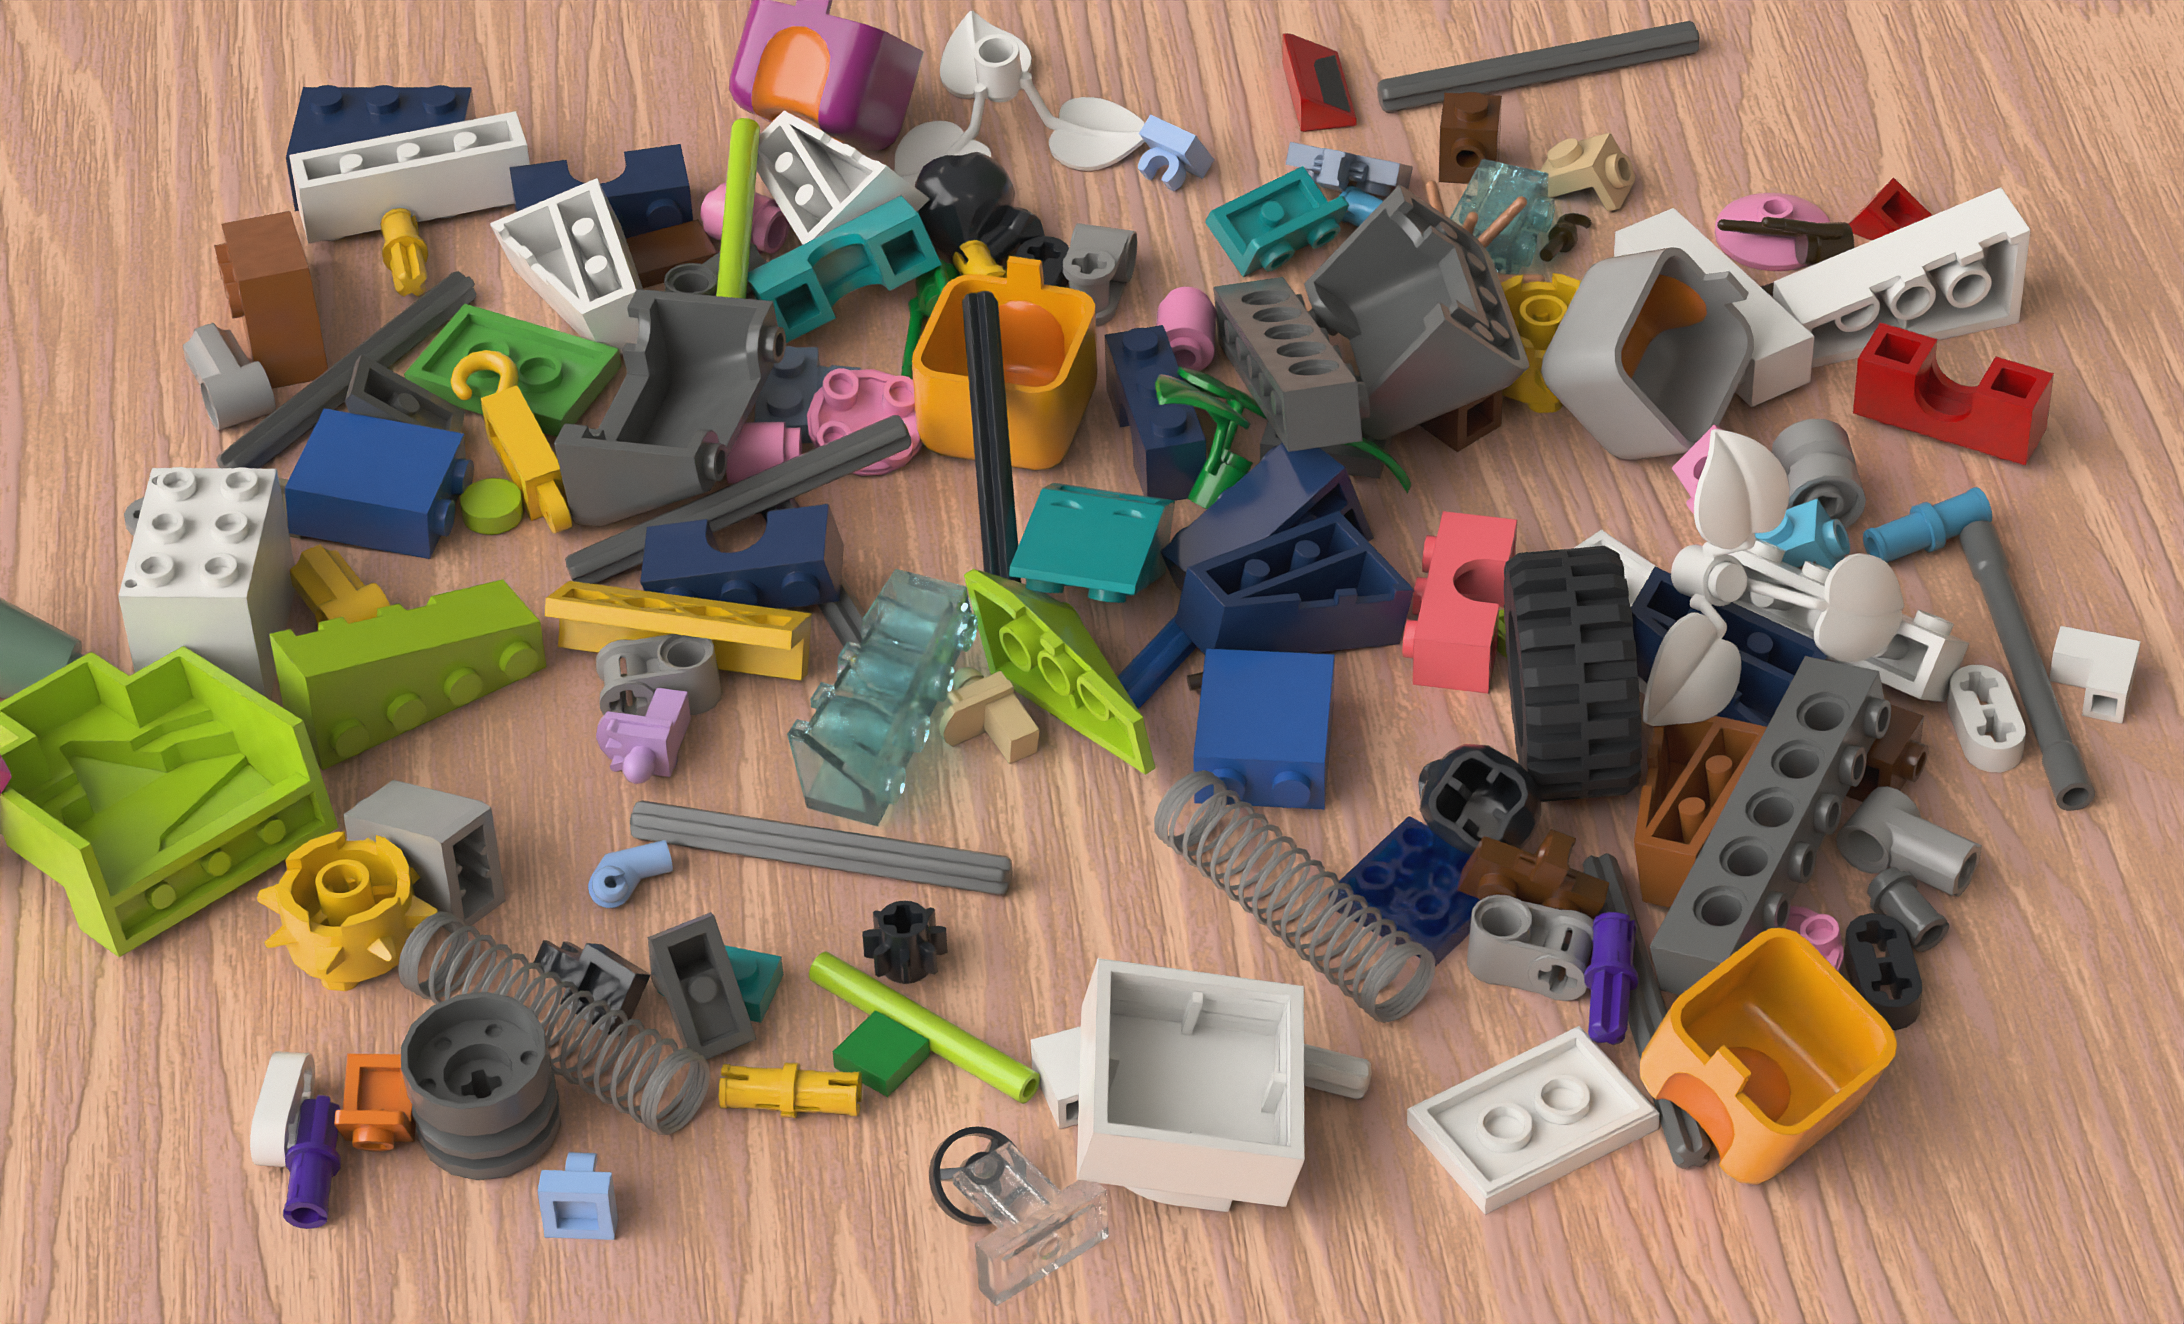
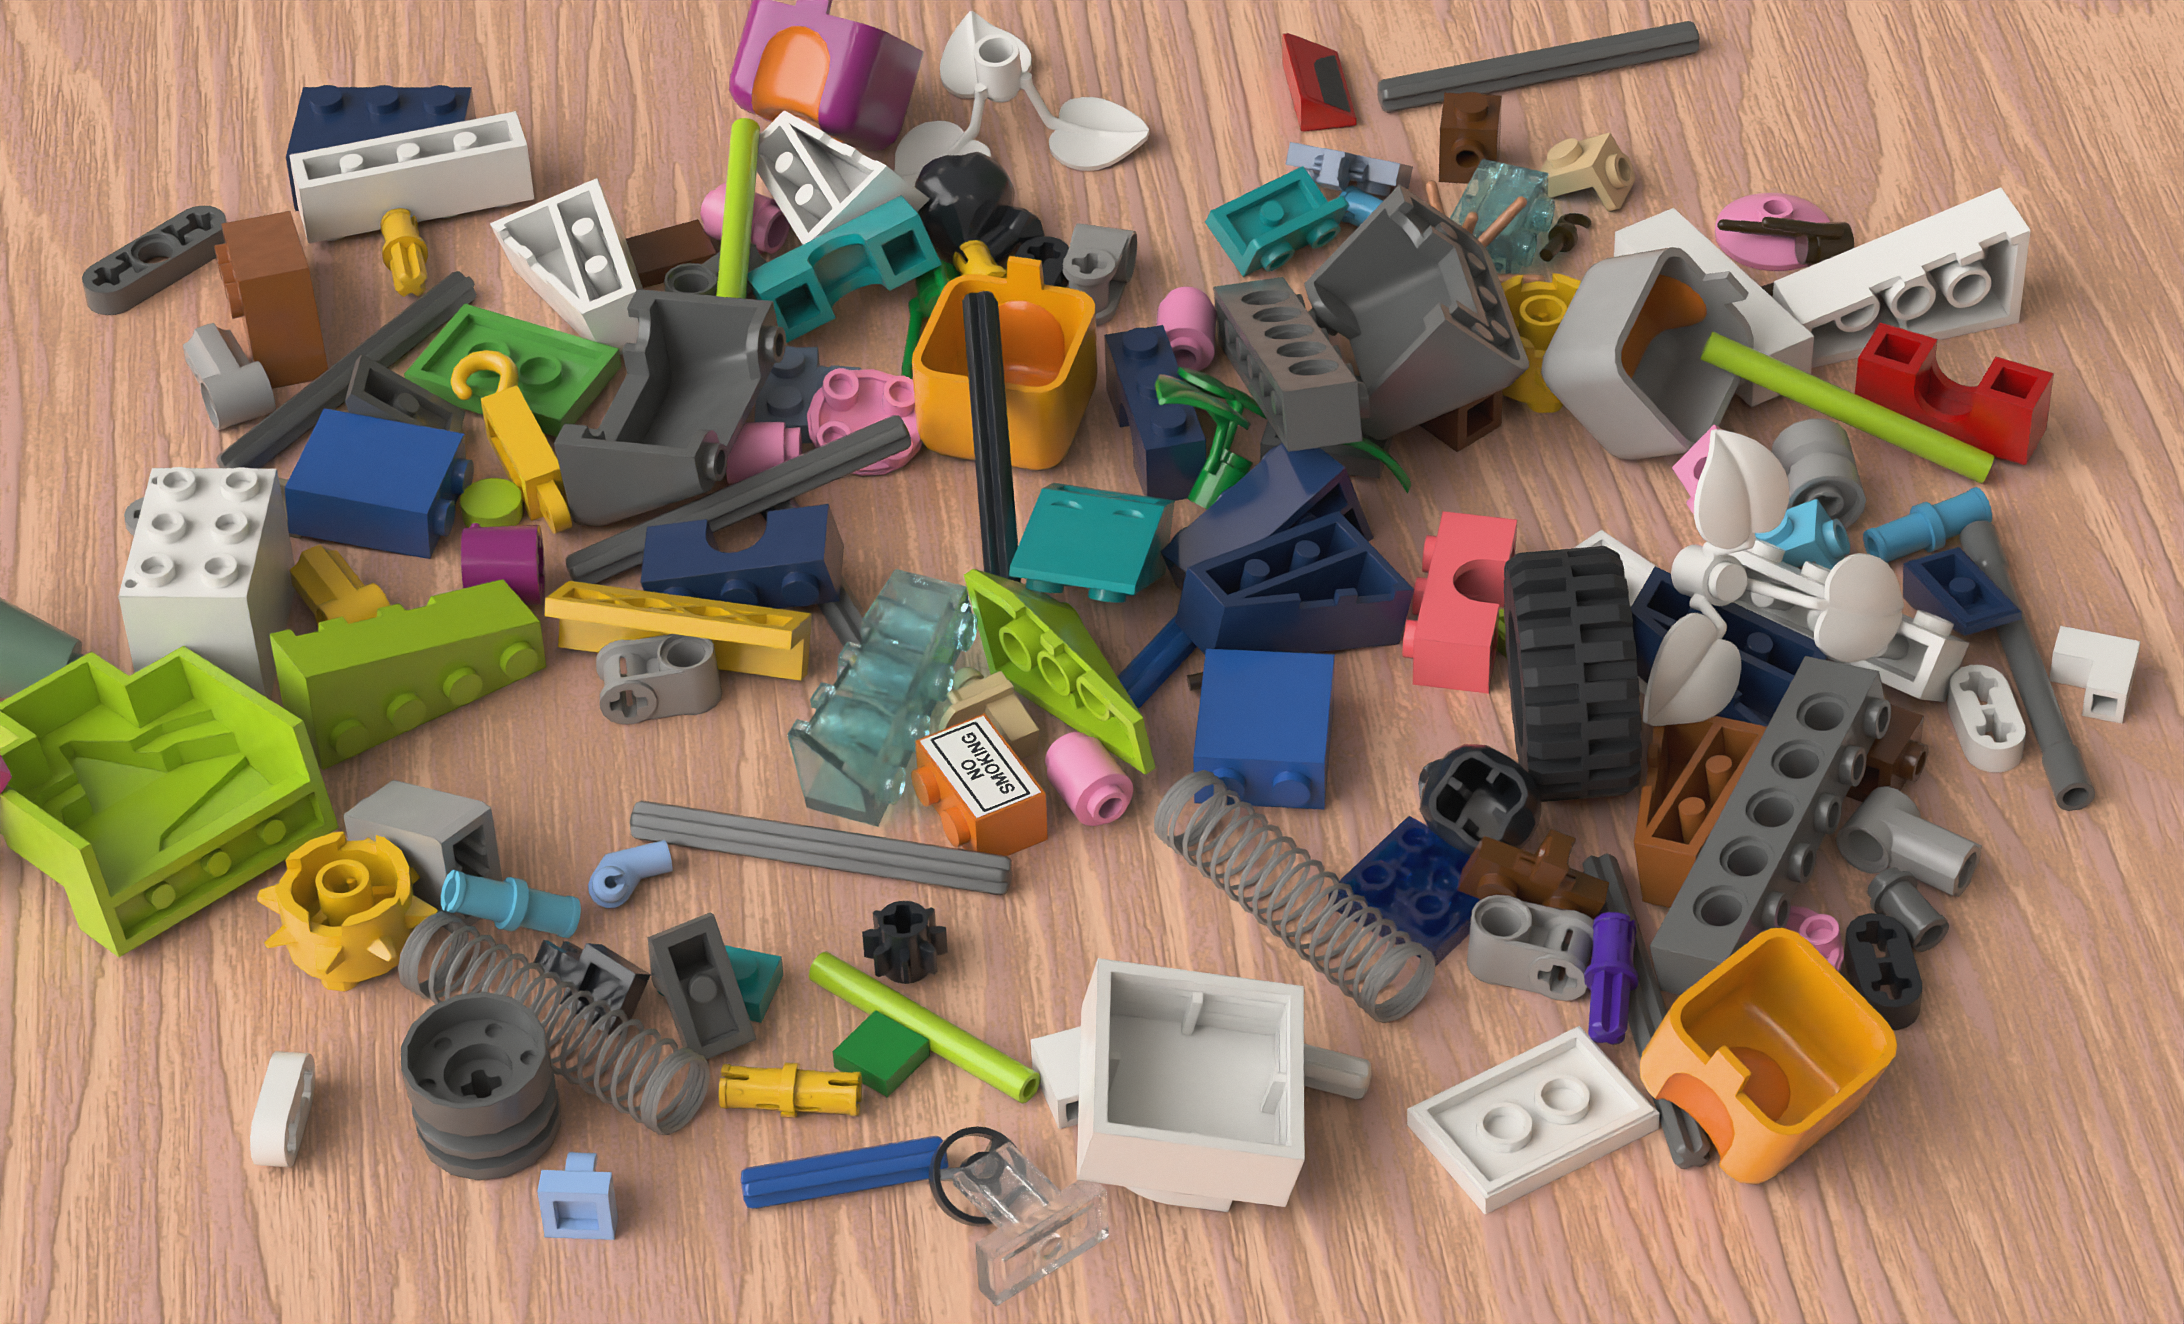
dark purple axle [283,1094,341,1229] -> none
orange bracket [334,1053,416,1152] -> none
dark blue arch [509,144,693,239] -> none
lavender piece [596,688,691,784] -> none
light blue tile [1138,115,1214,191] -> none
red slope [1849,177,1933,241] -> none
none -> dark grey beam [82,206,227,315]
none -> medium azure pin [441,870,581,938]
none -> magenta piece [461,523,545,606]
none -> blue axle [740,1136,948,1209]
none -> brick [911,713,1048,856]
none -> bright pink brick [1045,732,1134,826]
none -> lime piece [1700,331,1994,484]
none -> dark blue slope [1903,547,2022,636]

